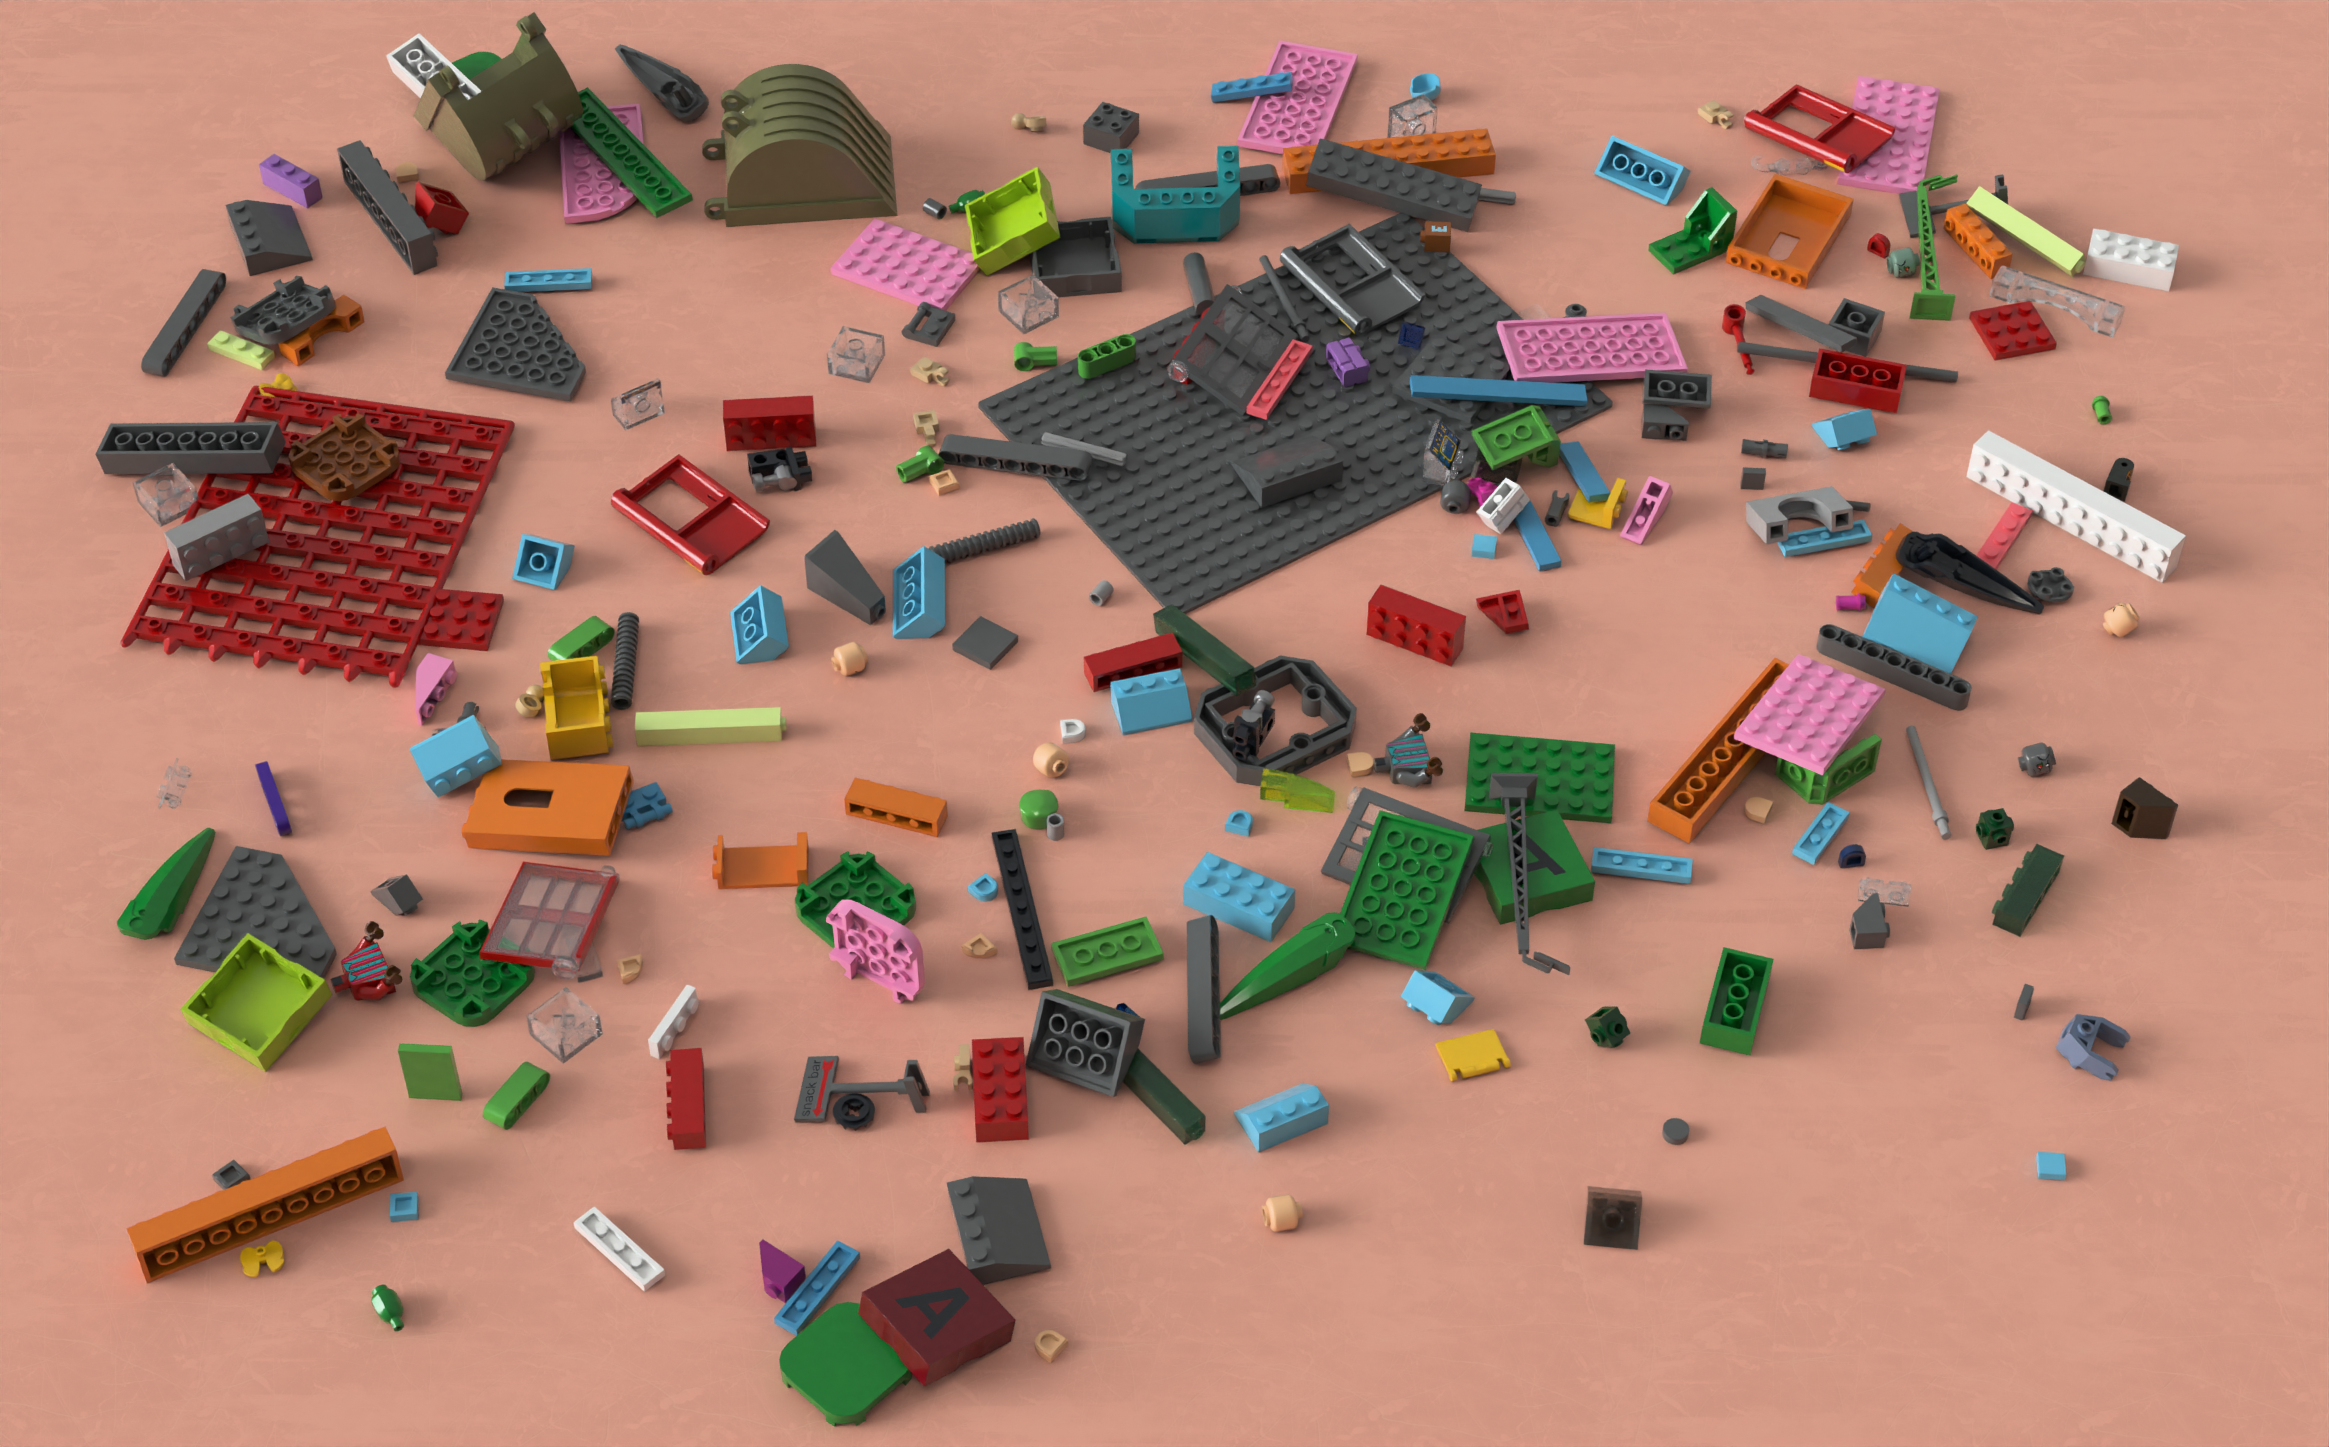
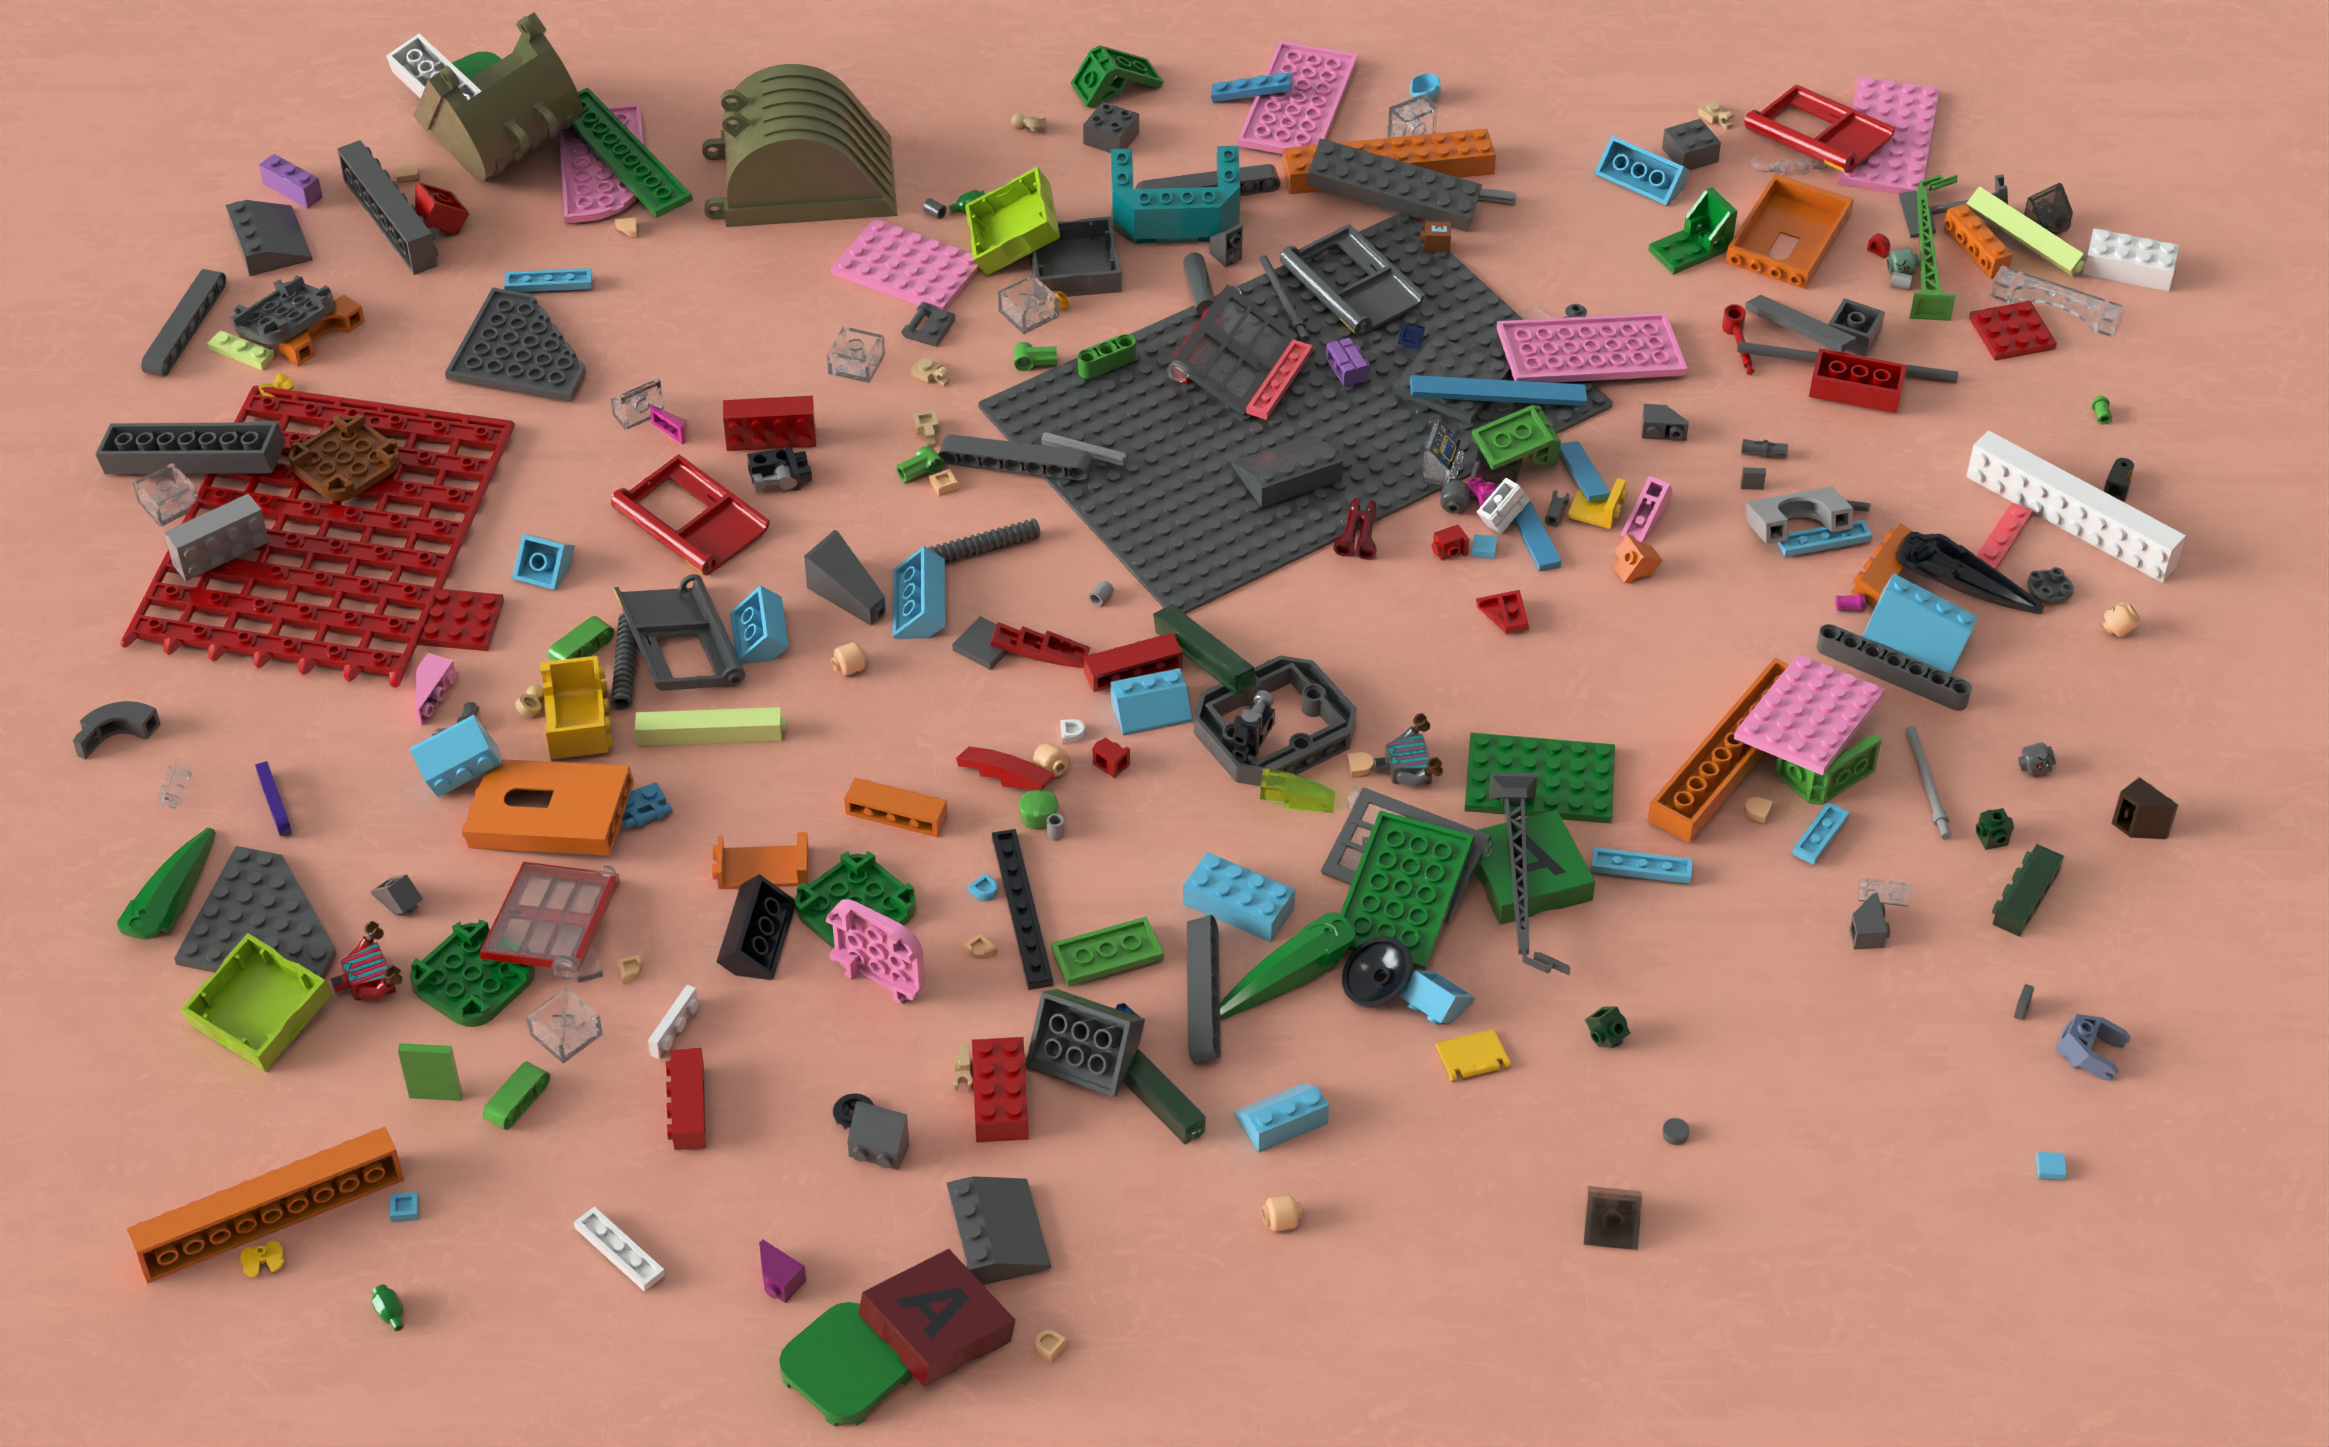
dark grey tile [212,1160,251,1190] -> none
dark grey piece [615,44,709,122] -> none
dark azure plate [774,1240,860,1336] -> none
dark grey piece [794,1056,930,1122] -> none
medium azure tile [1225,810,1253,837] -> none
red brick [1366,584,1466,667] -> none
dark grey slope [1642,369,1712,409] -> none
green brick [1700,947,1774,1055] -> none
medium azure slope [1811,409,1877,450] -> none
dark blue tile [1838,844,1866,868] -> none
none -> dark grey arch [73,701,160,760]
none -> dark grey piece [614,574,745,691]
none -> light nougat tile [615,218,637,237]
none -> dark pink slope [650,405,687,444]
none -> black slope [716,874,795,980]
none -> dark grey slope [847,1101,909,1170]
none -> red slope [956,746,1055,790]
none -> red slope [989,622,1091,668]
none -> light orange plate [1048,291,1069,311]
none -> green bracket [1071,45,1164,108]
none -> red brick [1092,737,1130,778]
none -> dark grey slope [1210,224,1243,267]
none -> dark red piece [1333,498,1377,560]
none -> black dish [1342,936,1413,1008]
none -> red brick [1432,524,1469,561]
none -> orange brick [1613,534,1663,584]
none -> dark grey brick [1662,118,1721,170]
none -> light grey hinge [1890,271,1913,290]
none -> clear smoke slope [2024,183,2073,235]

